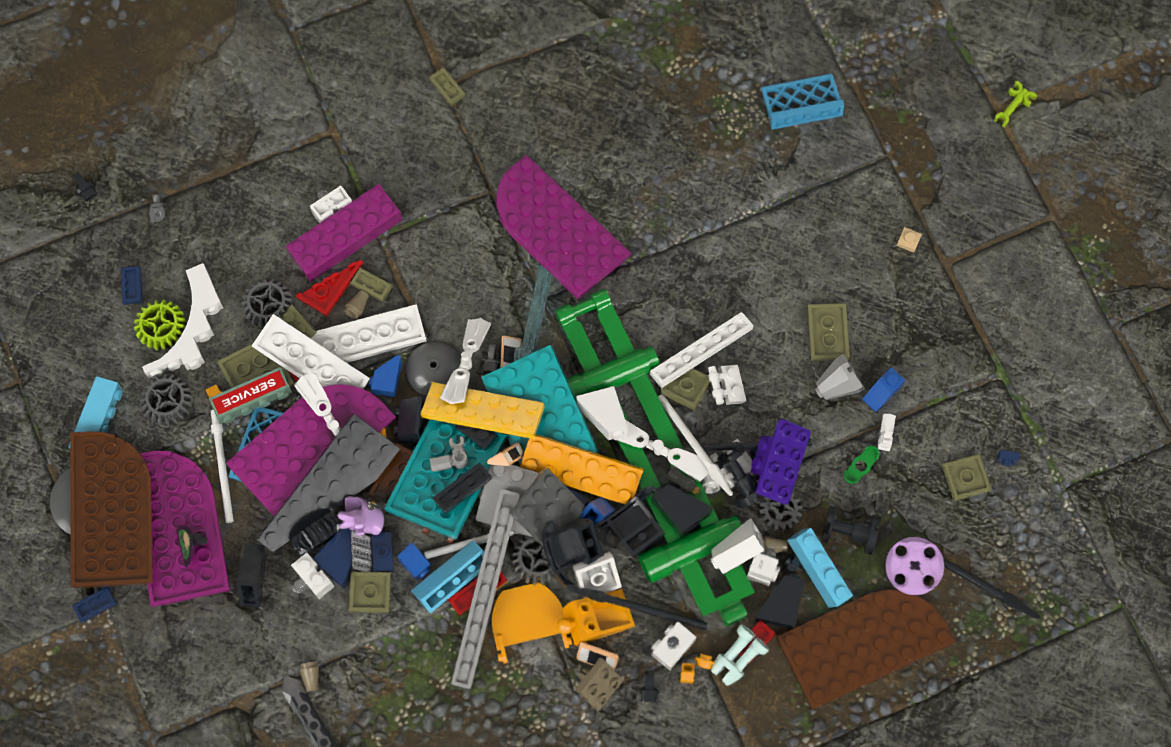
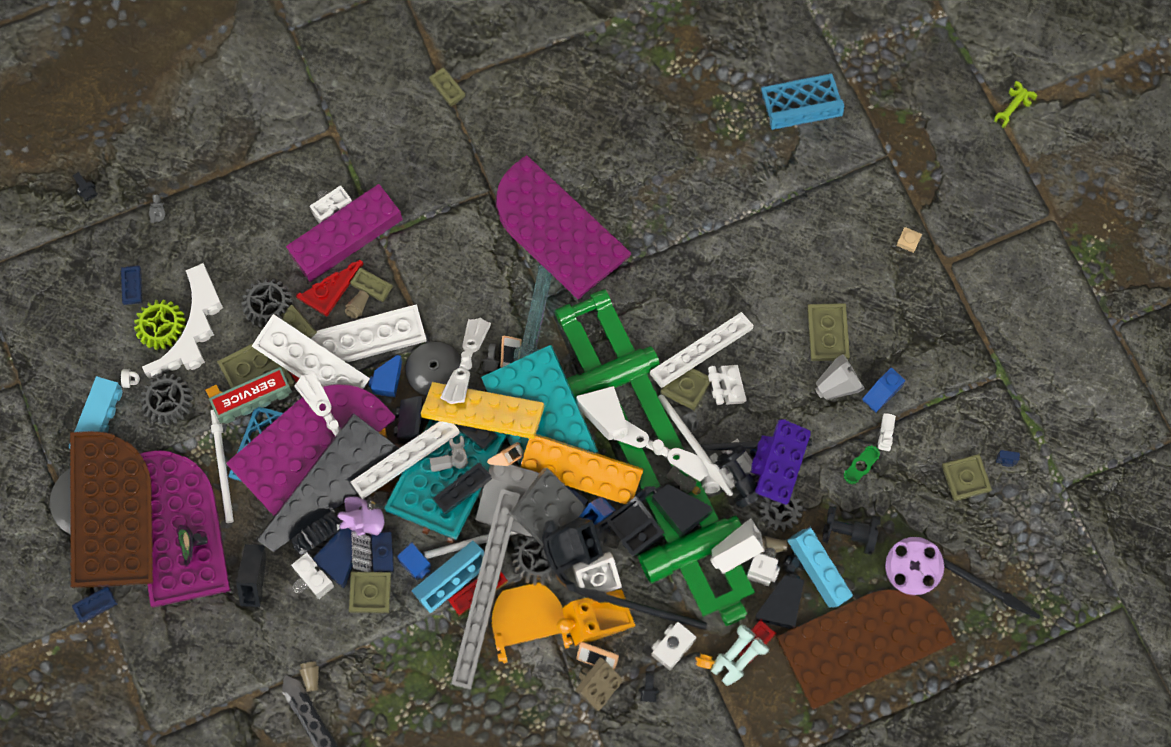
light orange piece [680,663,694,684] -> none
none -> white tile [121,369,140,388]
none -> white plate [351,421,460,499]

